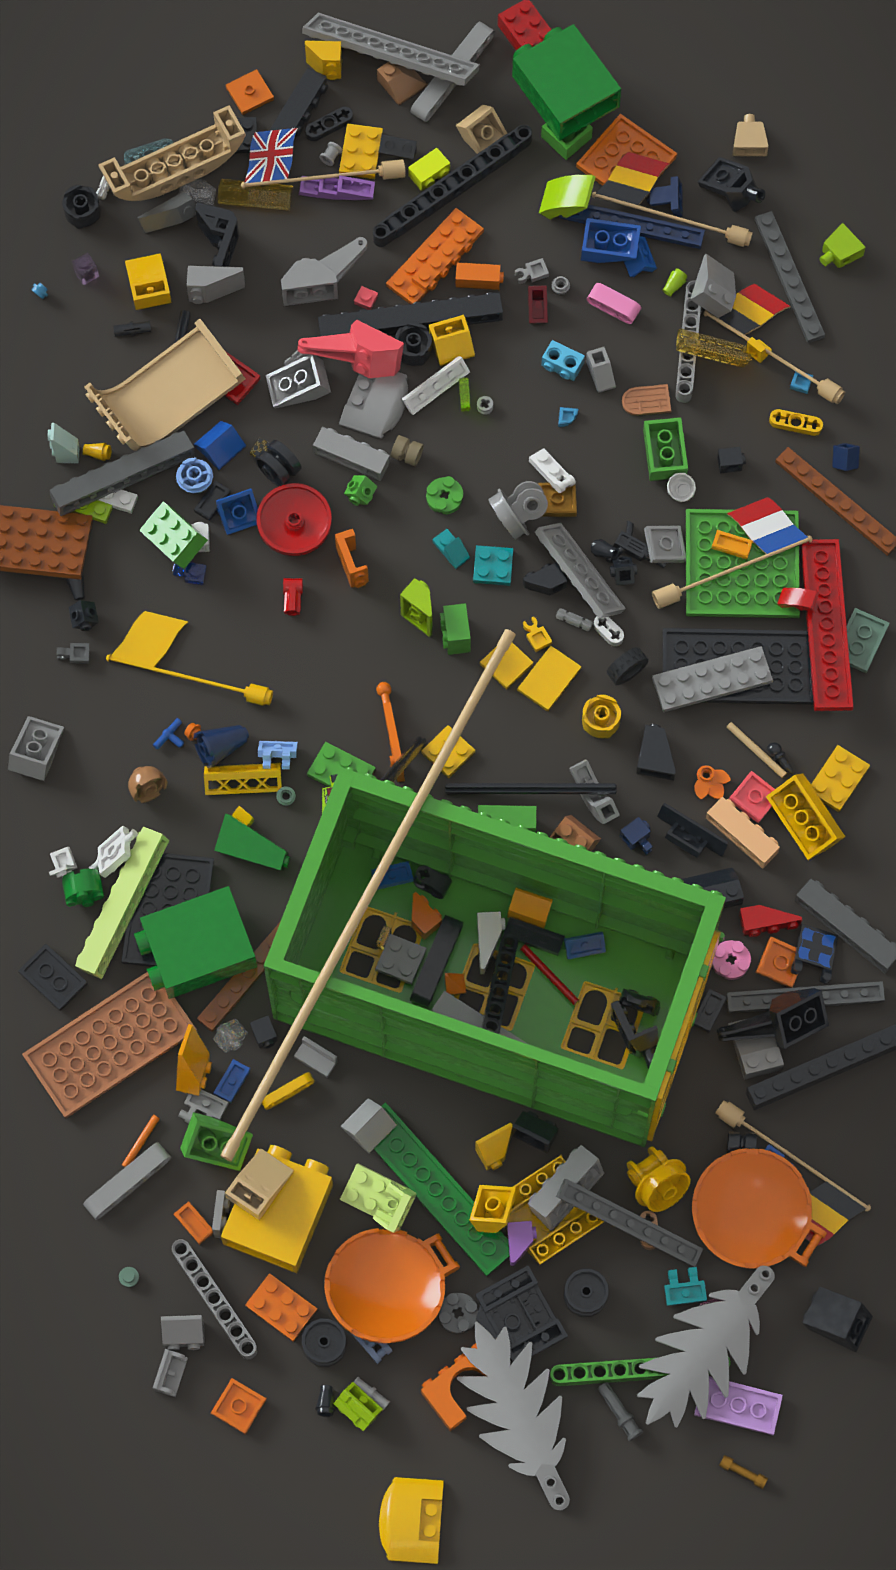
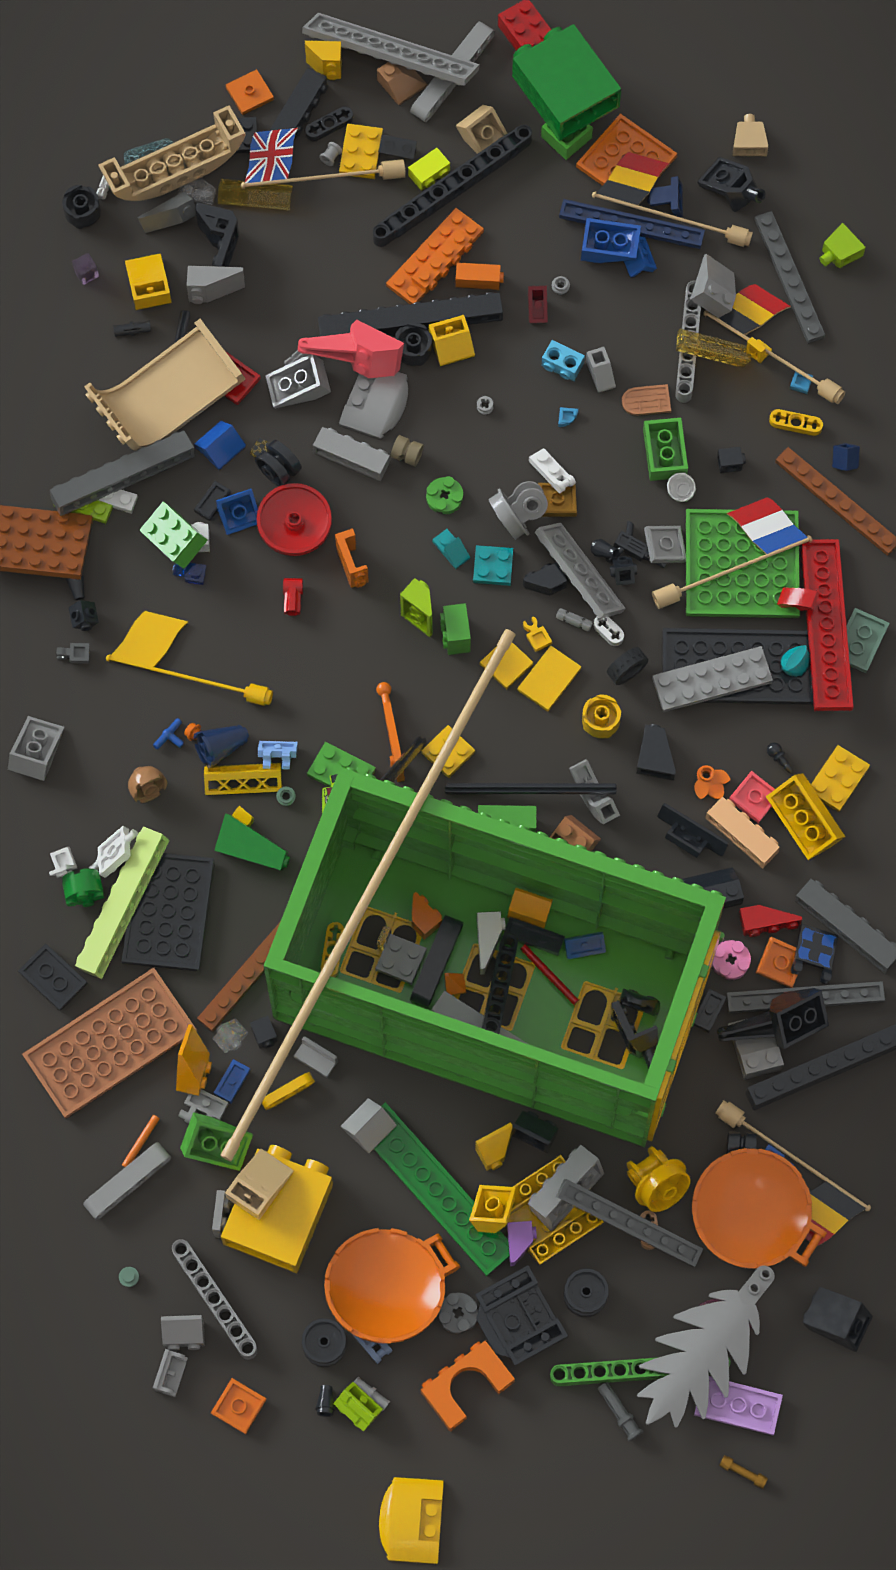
dark azure plate [31,283,48,299] -> none
light aqua slope [48,423,80,463] -> none
yellow cone [83,443,112,461] -> none
green brick [134,886,257,999] -> none
orange tile [174,1201,213,1245] -> none
light blue cone [176,458,213,494] -> none
orange plate [245,1273,318,1342] -> none
light grey slope [281,237,367,306] -> none
medium lavender slope [299,175,375,200] -> none
yellowish green bracket [340,1163,417,1233] -> none
bright green brick [344,475,377,506] -> none
coral plate [354,286,378,310] -> none
blue plate [371,861,414,890] -> none
white plate [402,356,470,415] -> none
black piece [413,866,452,899] -> none
light grey plant [457,1321,570,1510] -> none
clear neon green beam [459,378,470,412] -> none
light grey plate [515,258,549,284] -> none
lime slope [539,175,596,219] -> none
bright pink beam [586,283,642,324] -> none
dark blue brick [620,817,653,855] -> none
lime cone [662,268,688,297] -> none
teal plate [664,1267,707,1306] -> none
light orange tile [711,530,753,559] -> none
tan bar [726,722,787,778] -> none
none -> yellow beam [321,922,344,977]
none -> teal piece [781,645,809,676]

